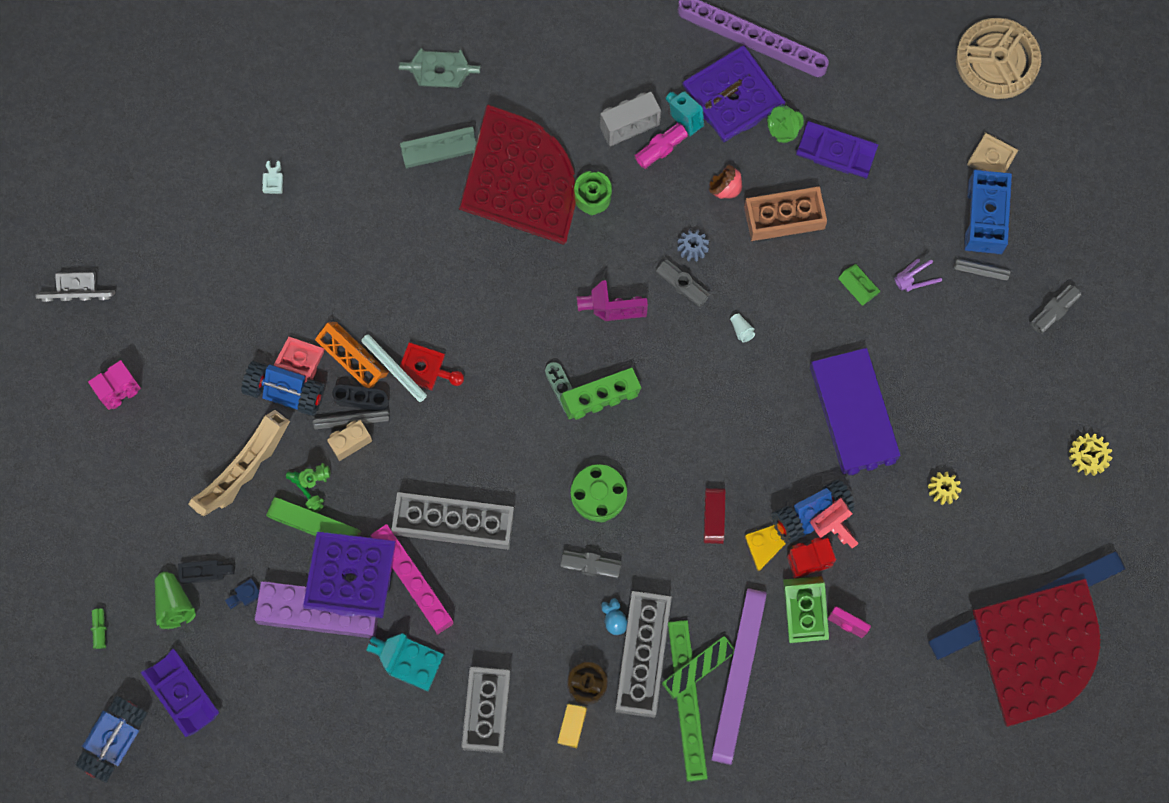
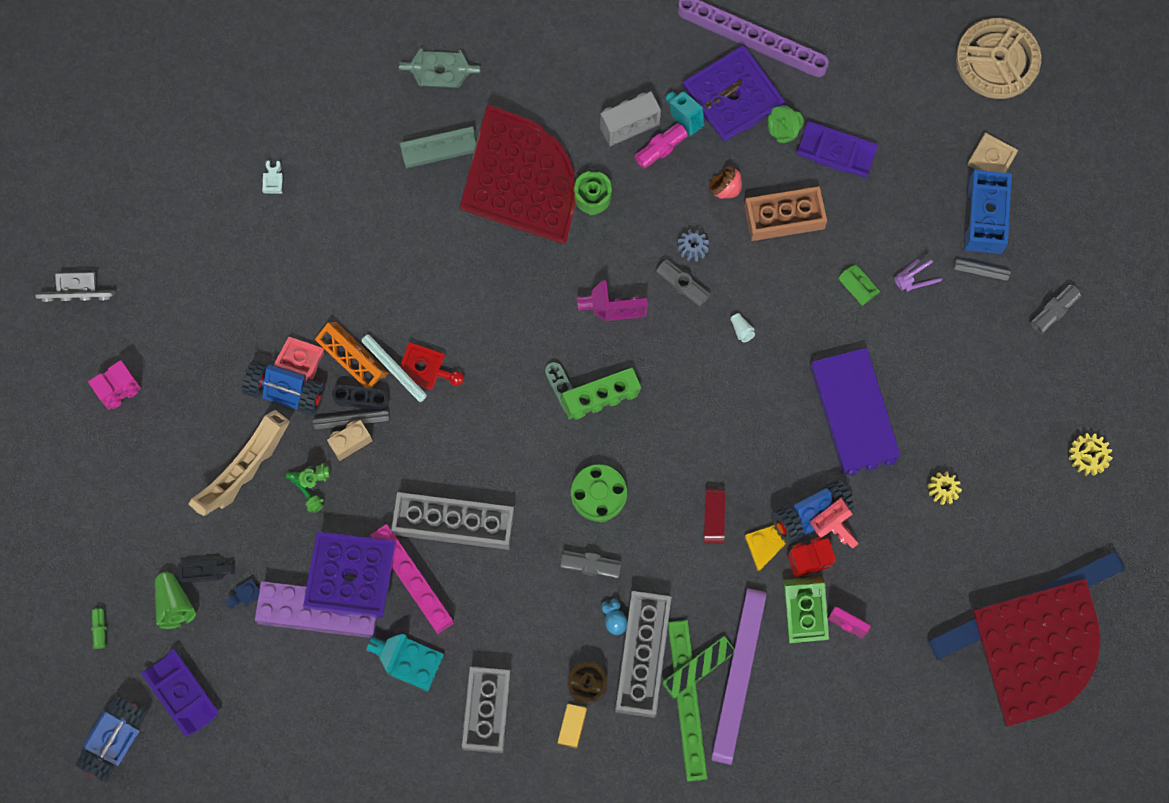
bright green beam [266,497,361,537] -> none

